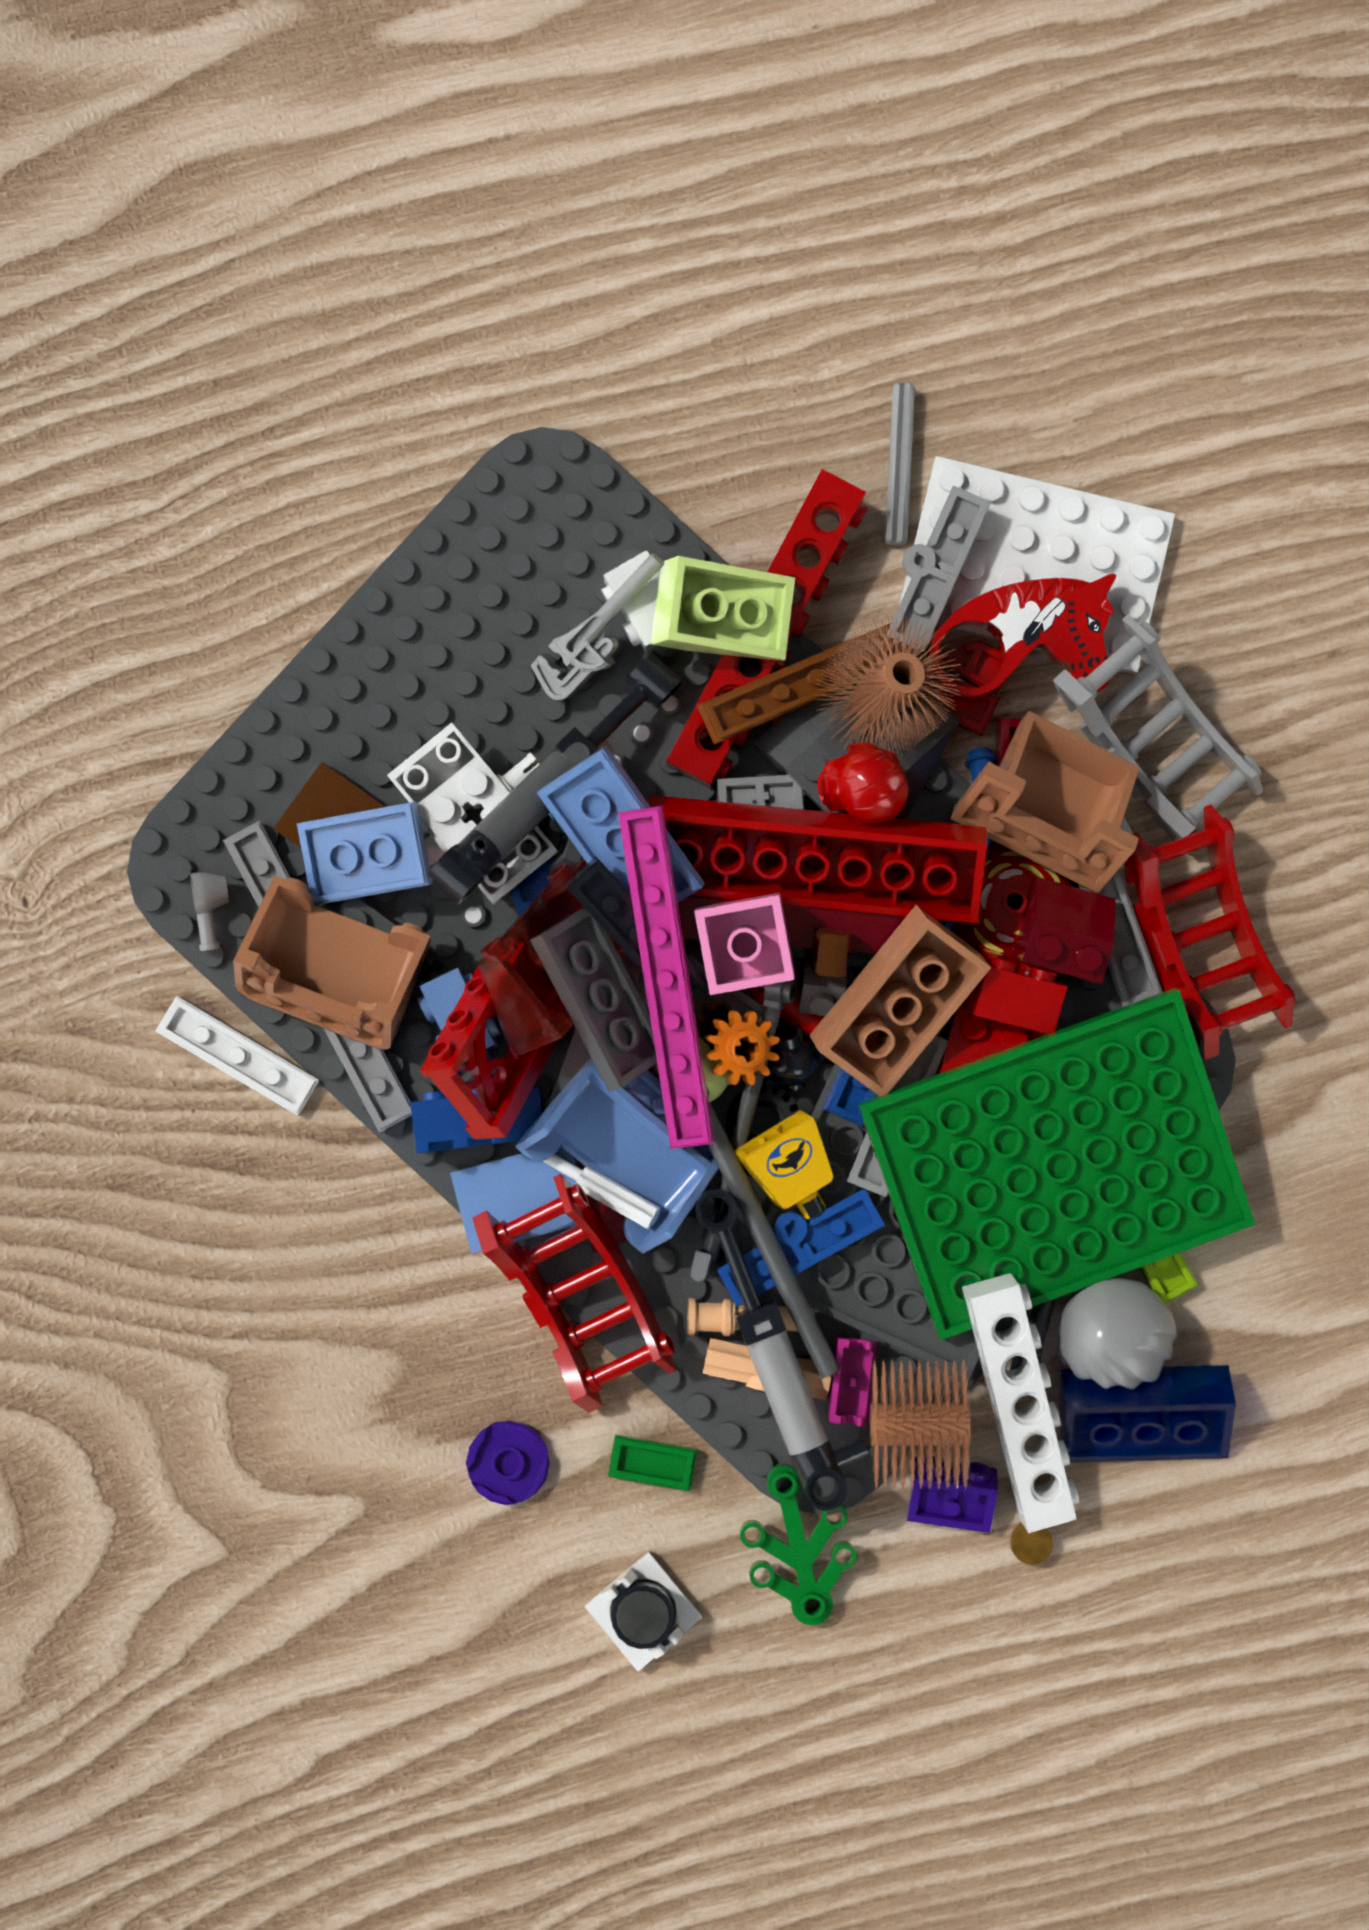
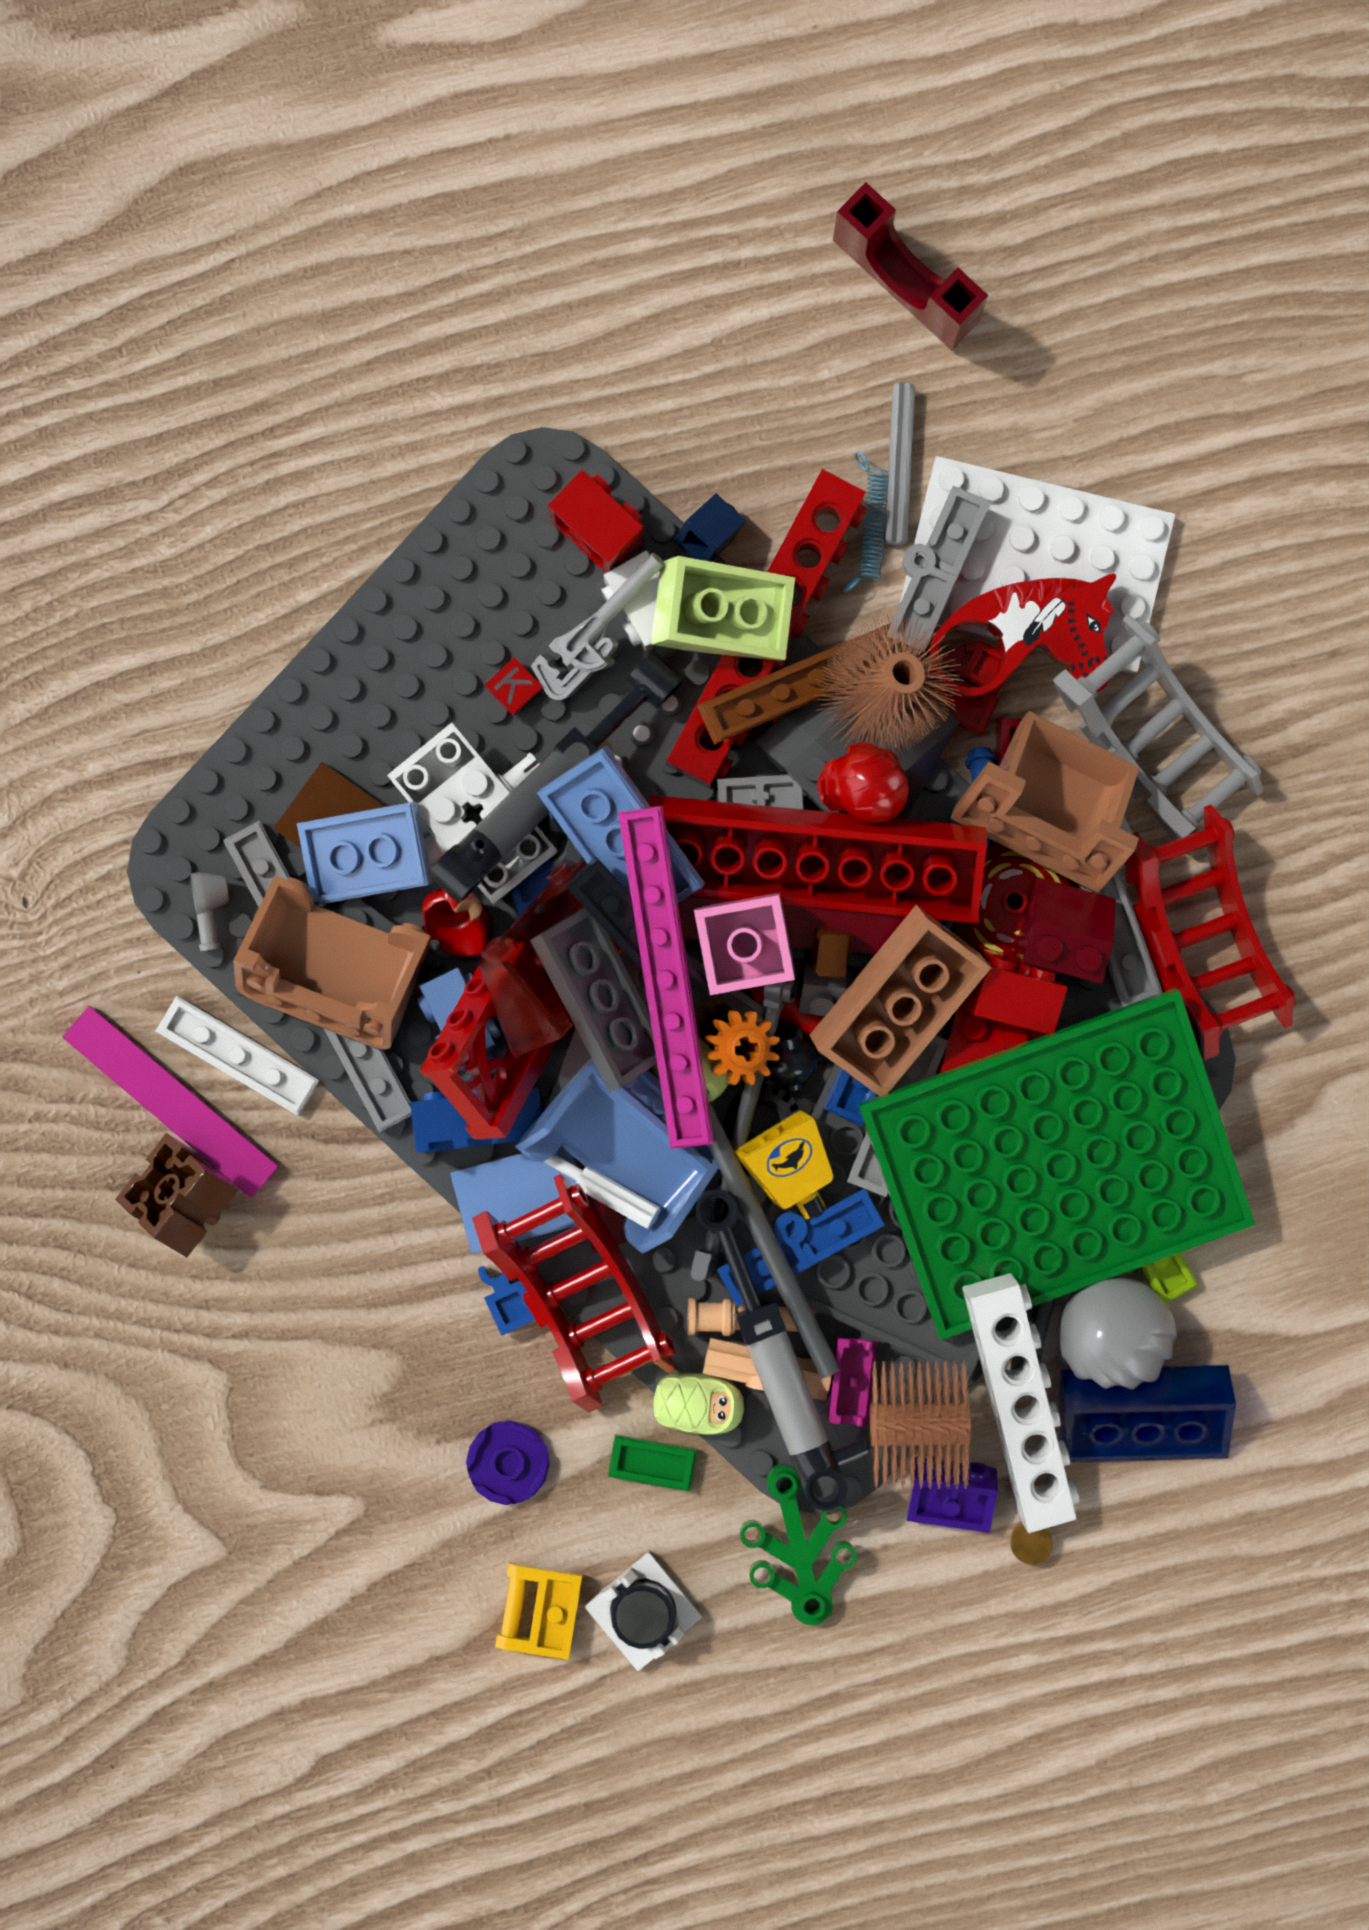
none -> dark pink tile [62,1006,280,1198]
none -> reddish brown brick [115,1133,238,1258]
none -> red hair [422,888,491,957]
none -> blue plate [478,1266,535,1336]
none -> red tile [484,657,543,717]
none -> yellow plate [495,1562,583,1660]
none -> red brick [547,469,644,574]
none -> yellowish green piece [654,1373,744,1435]
none -> dark blue brick [673,493,746,562]
none -> dark red arch [833,182,989,351]
none -> medium azure piece [843,452,889,593]

